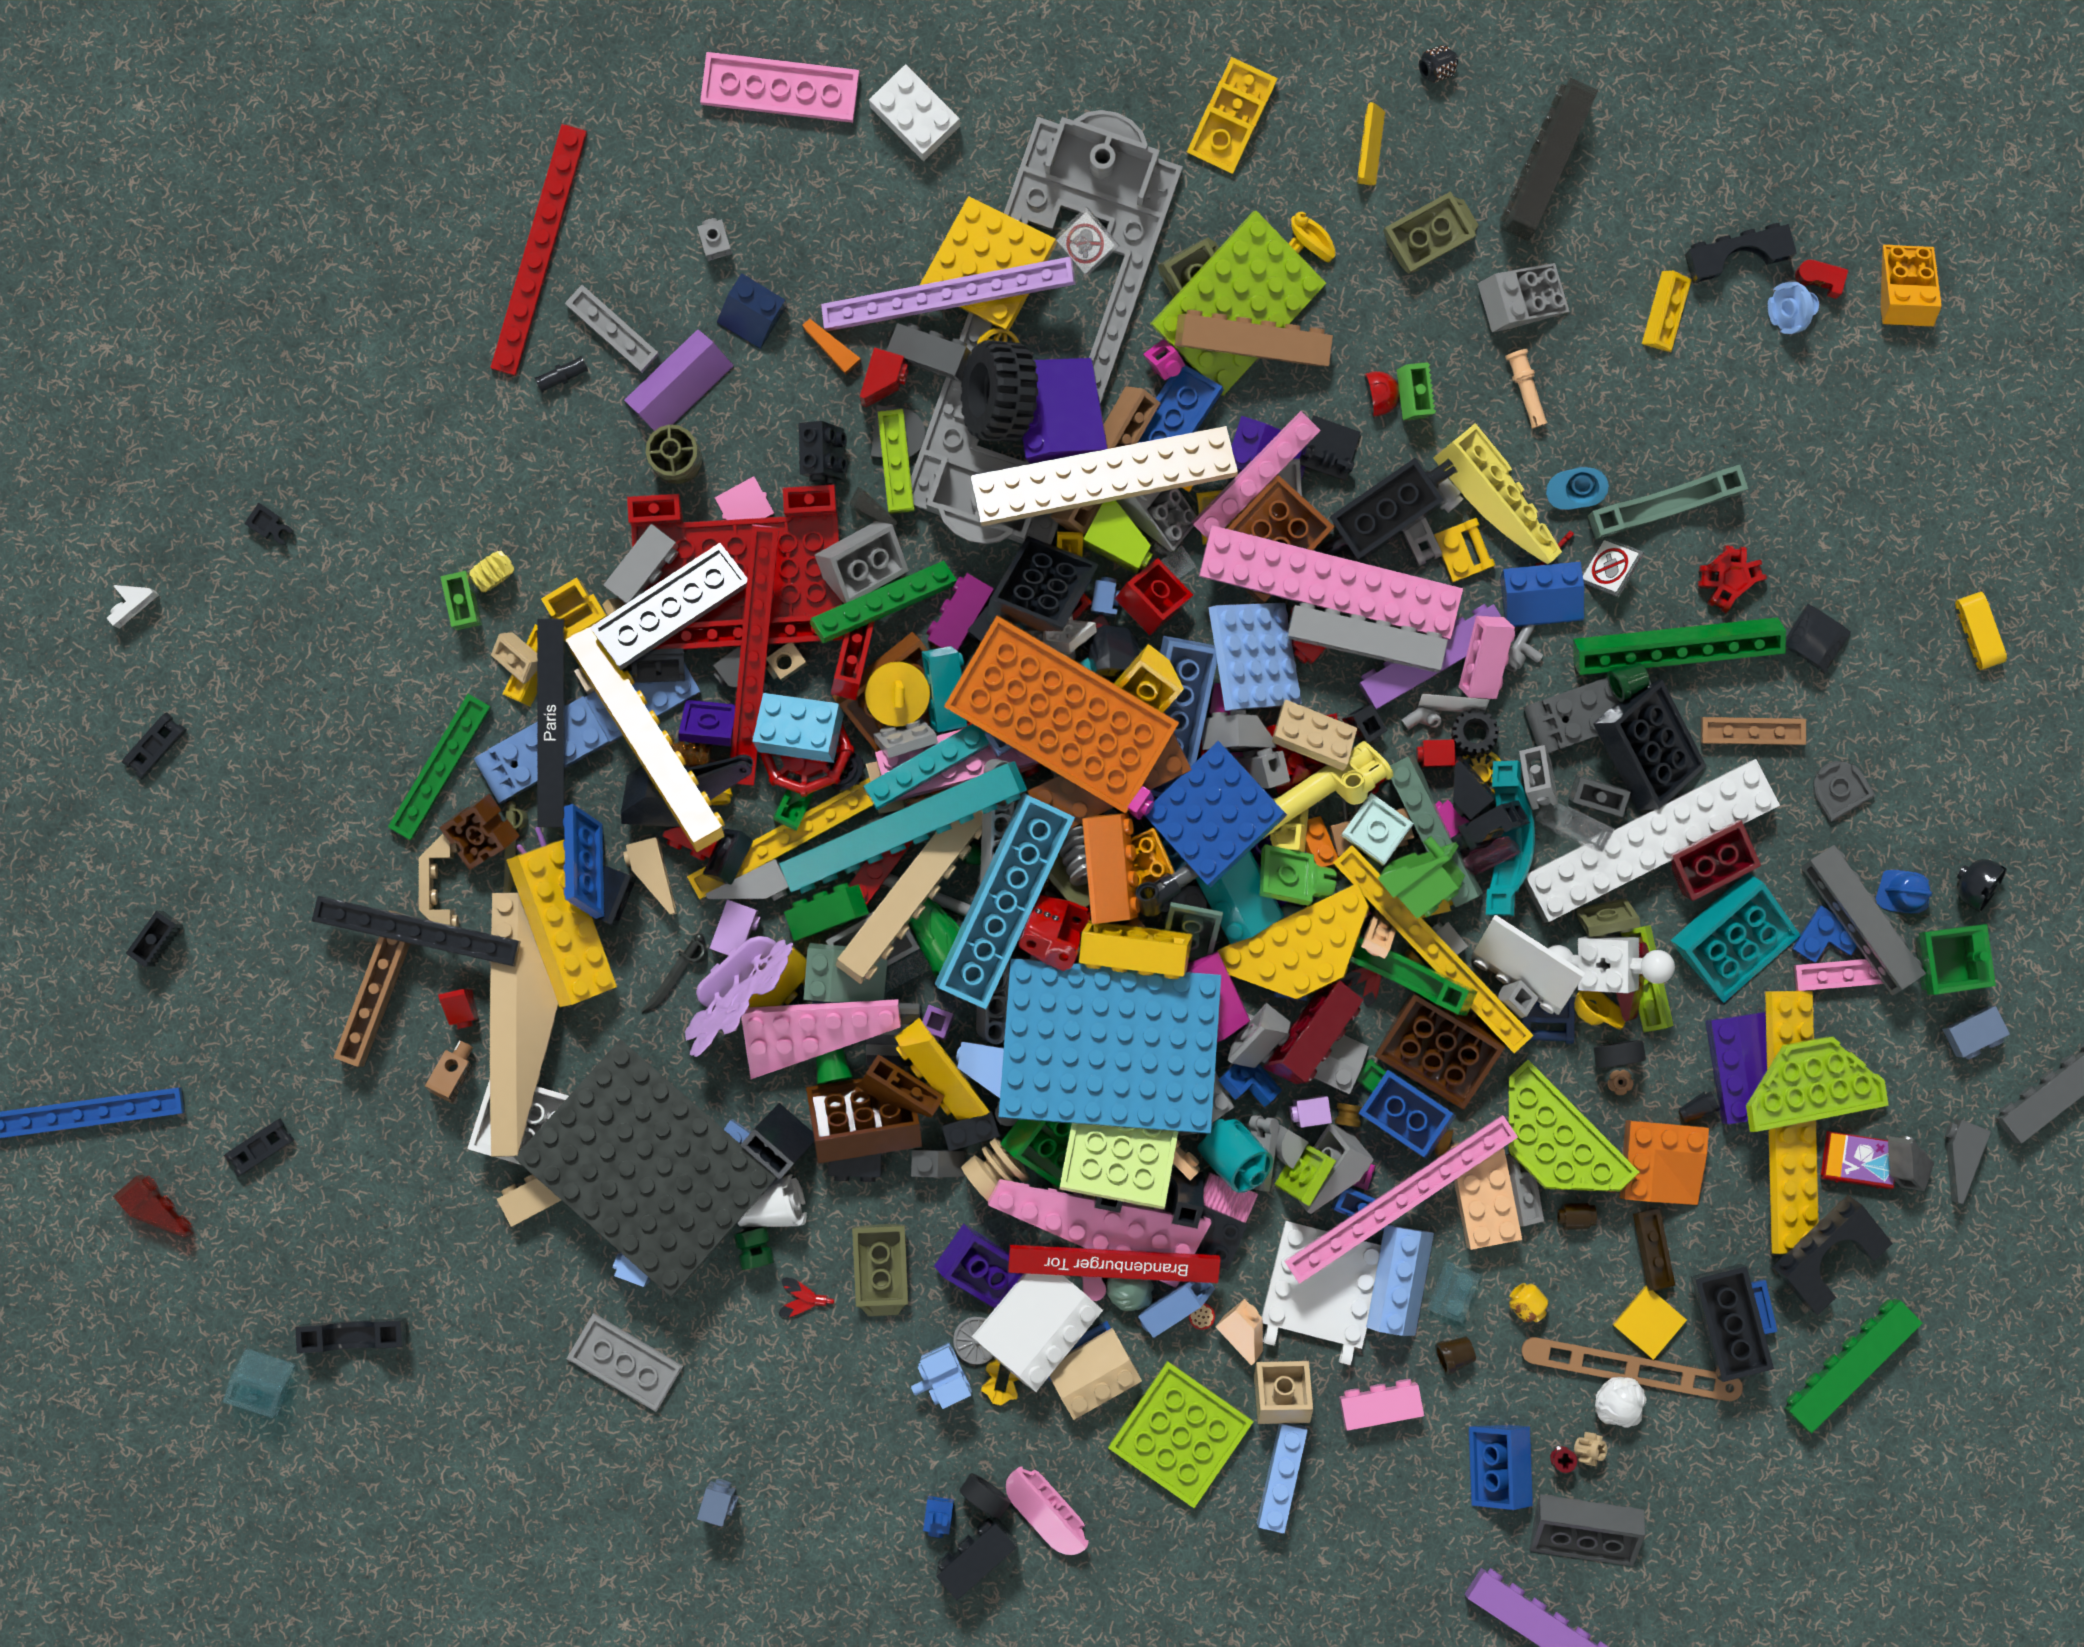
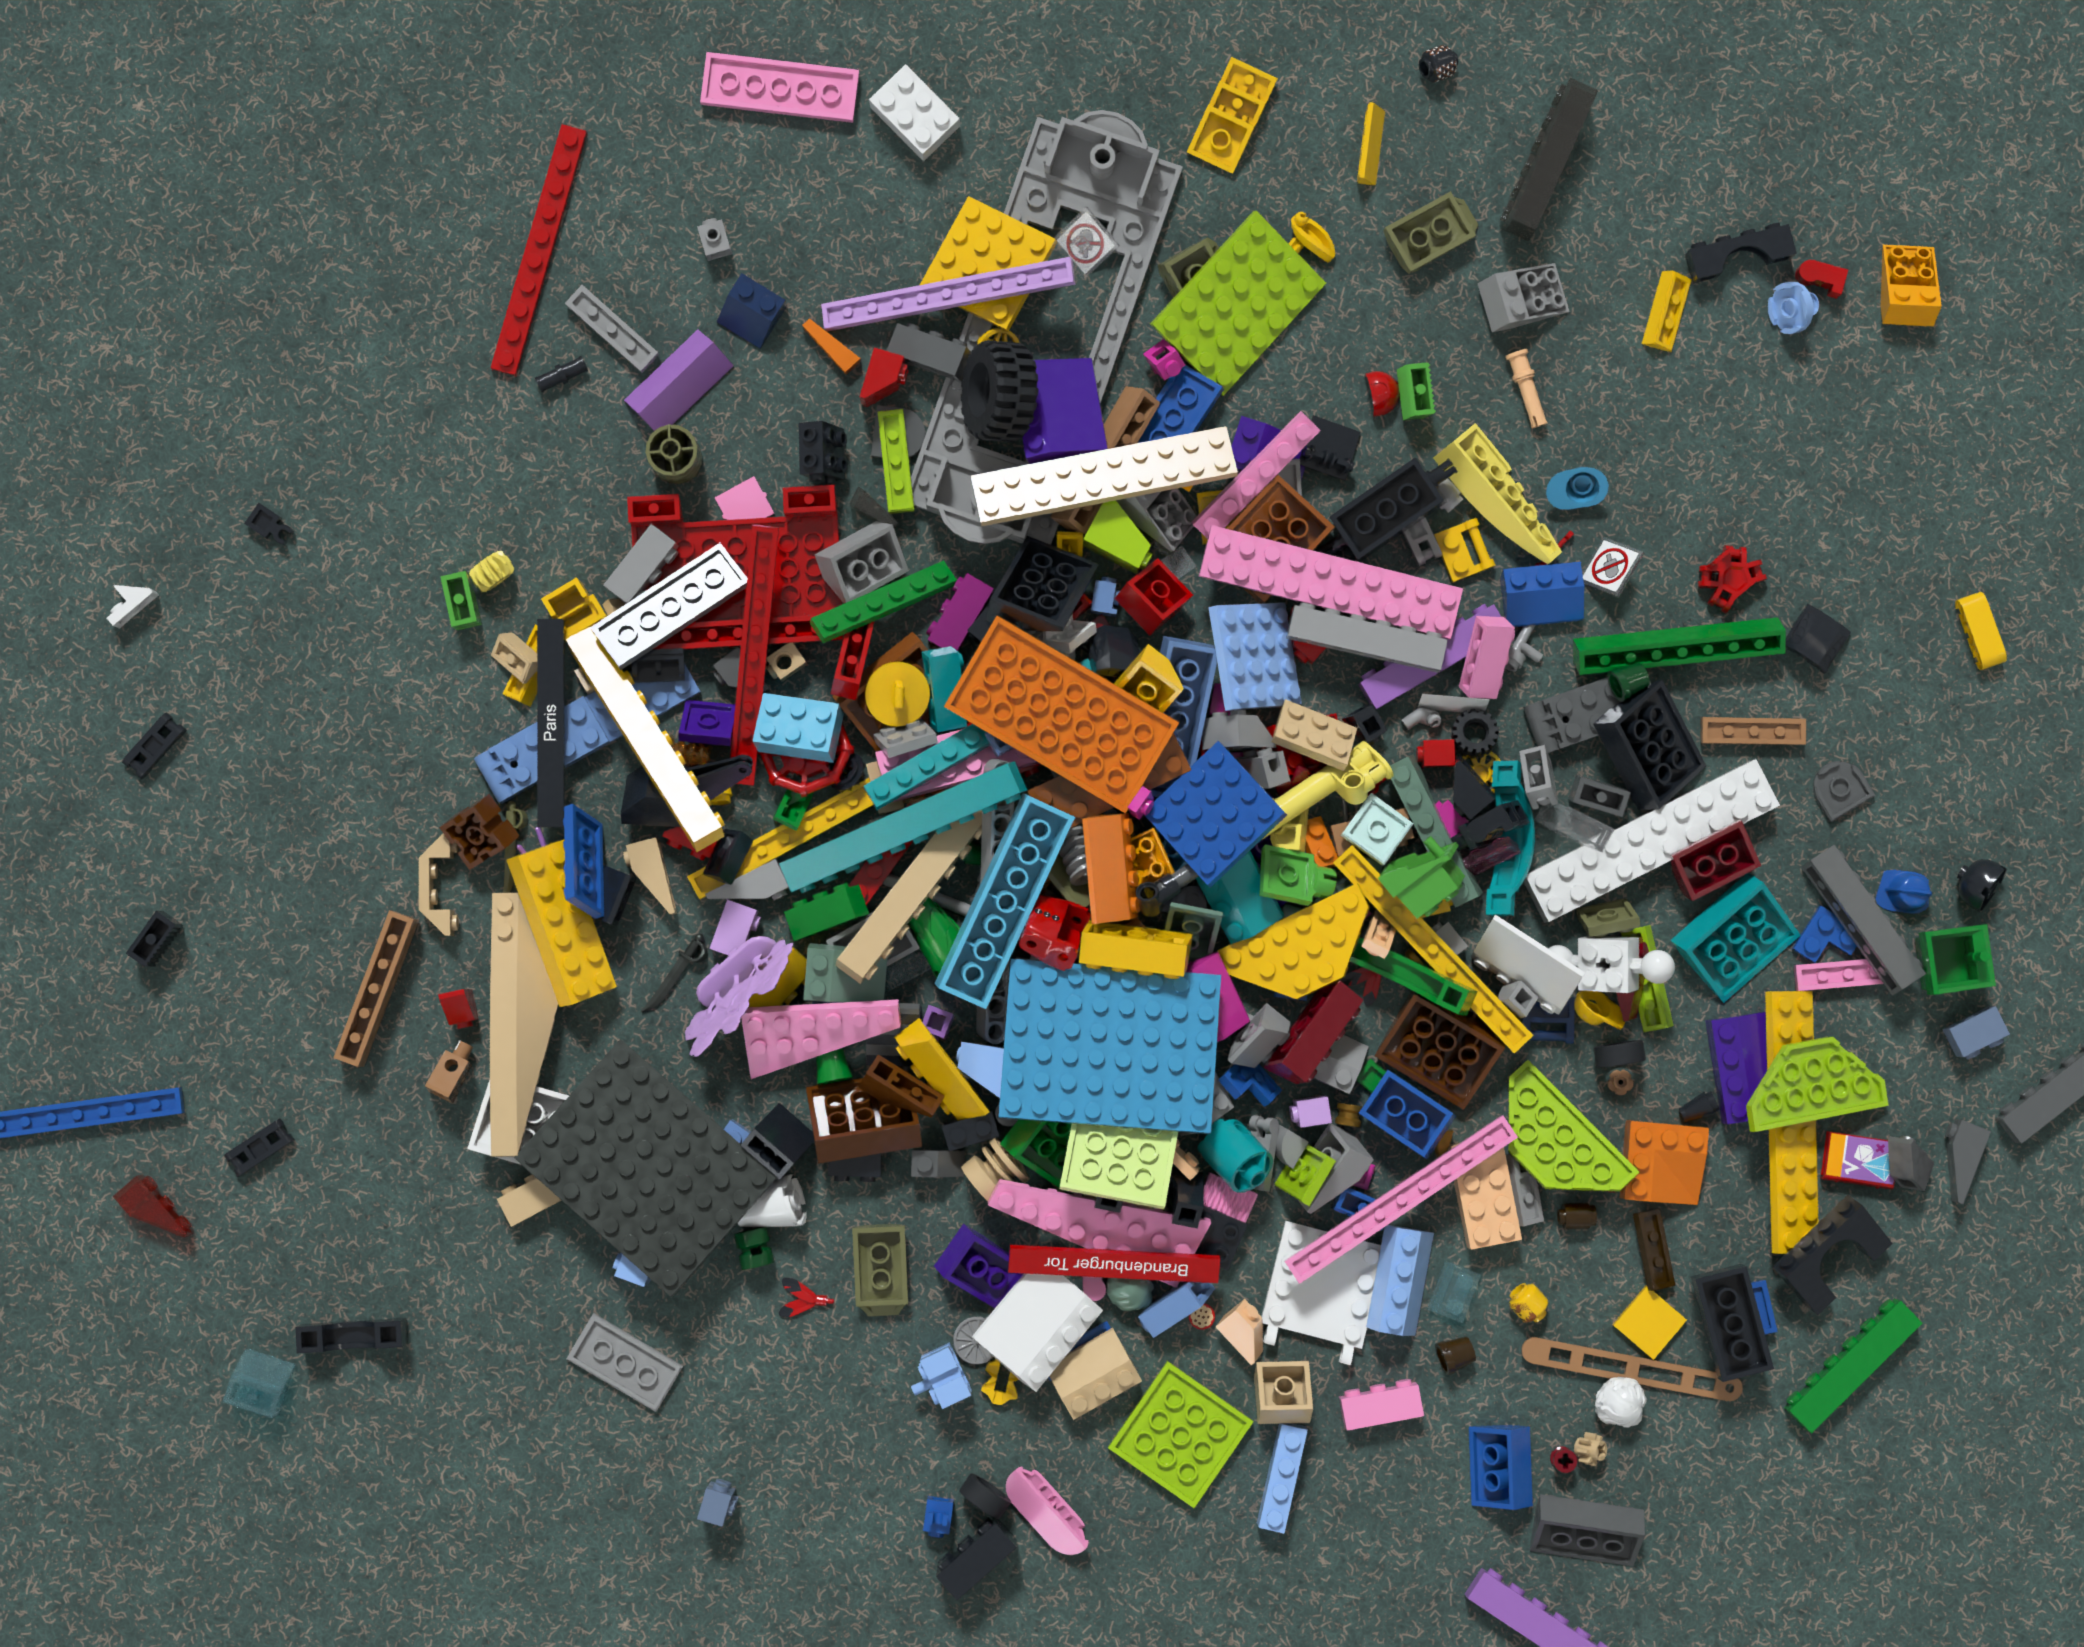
black tile [312,896,521,967] -> none
green plate [388,694,492,841] -> none
medium nougat brick [1174,310,1333,367] -> none
sand green arch [1588,465,1748,540] -> none

